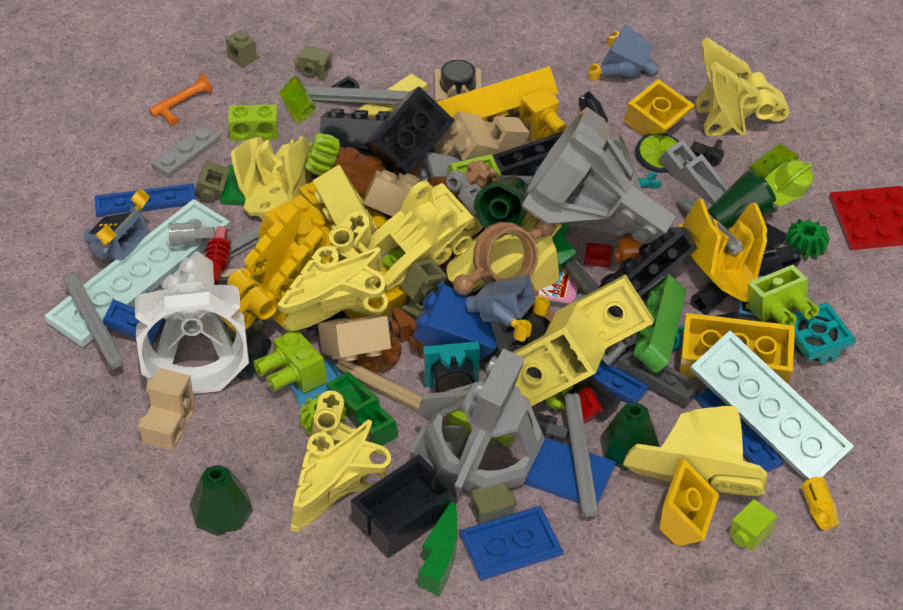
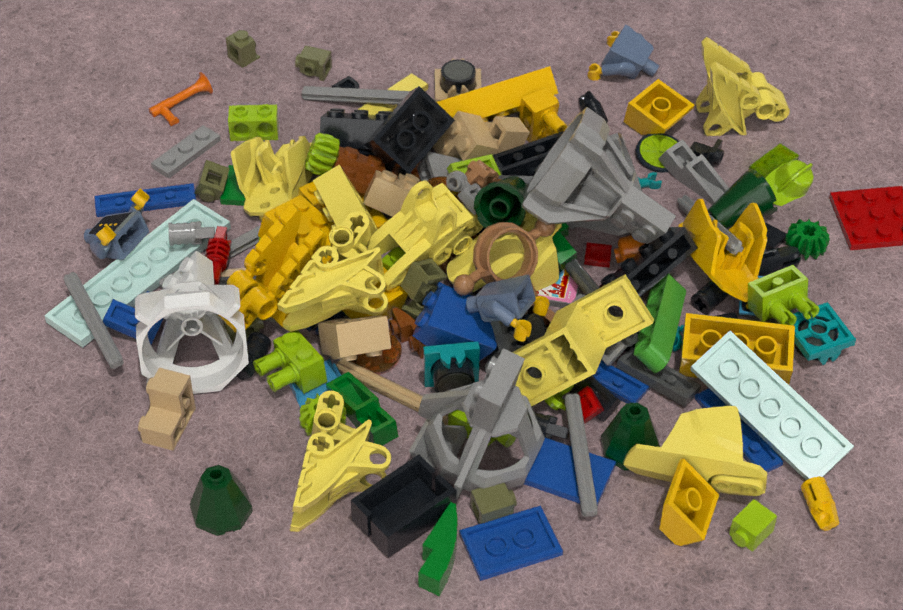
clear neon green plate [279,76,316,123] -> none

